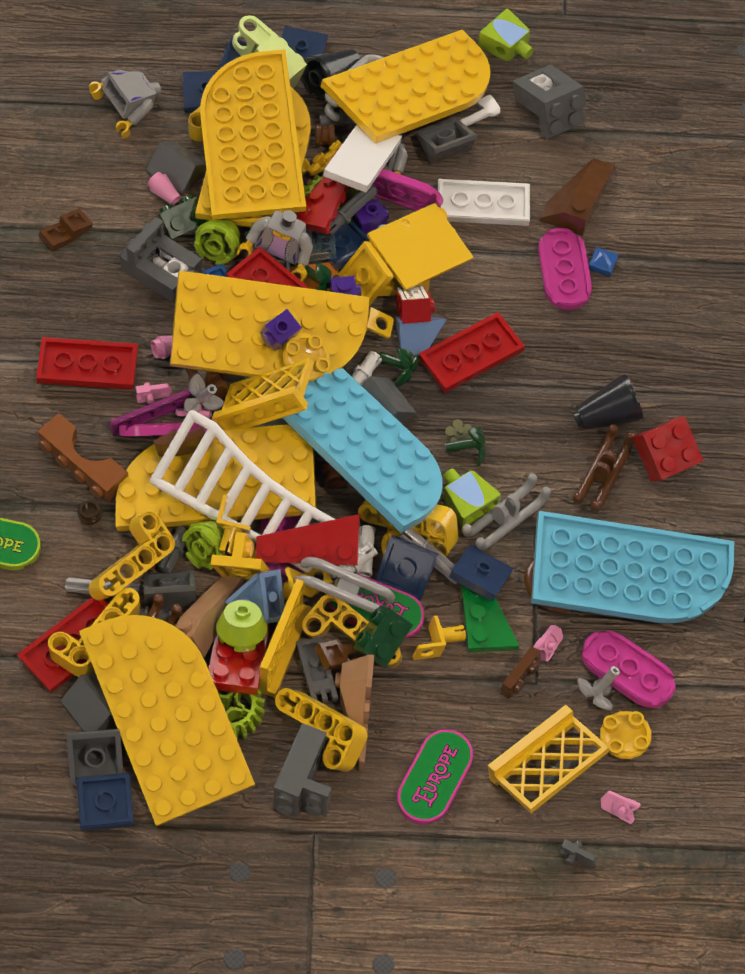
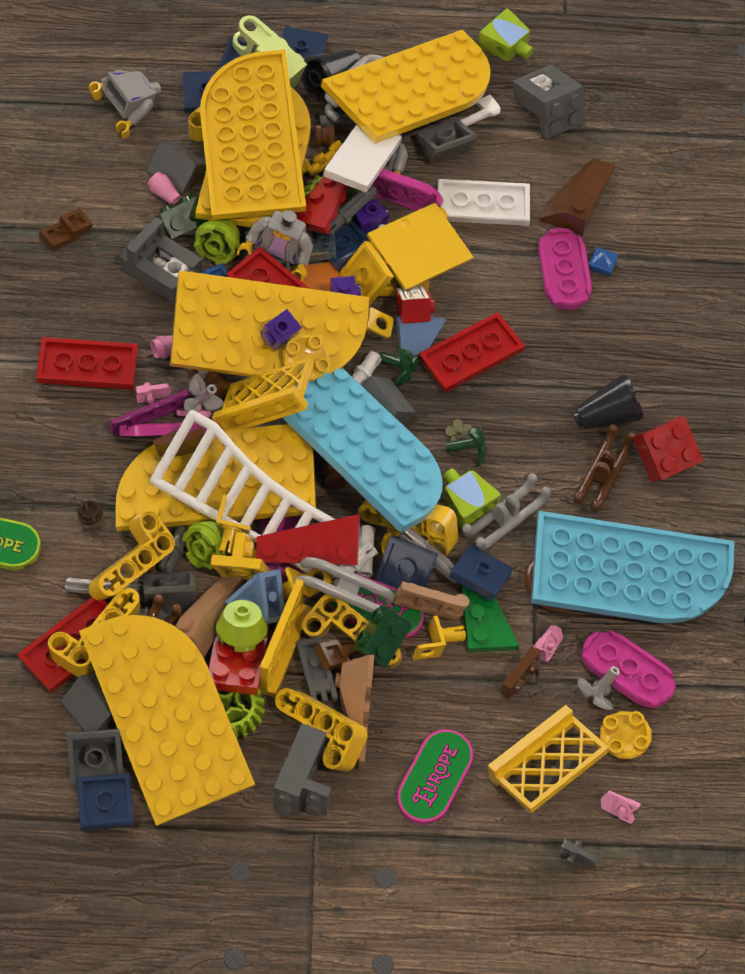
dark orange arch [37,413,128,503] -> none
dark green plant [305,263,340,291] -> none
none -> medium nougat plate [393,581,469,621]

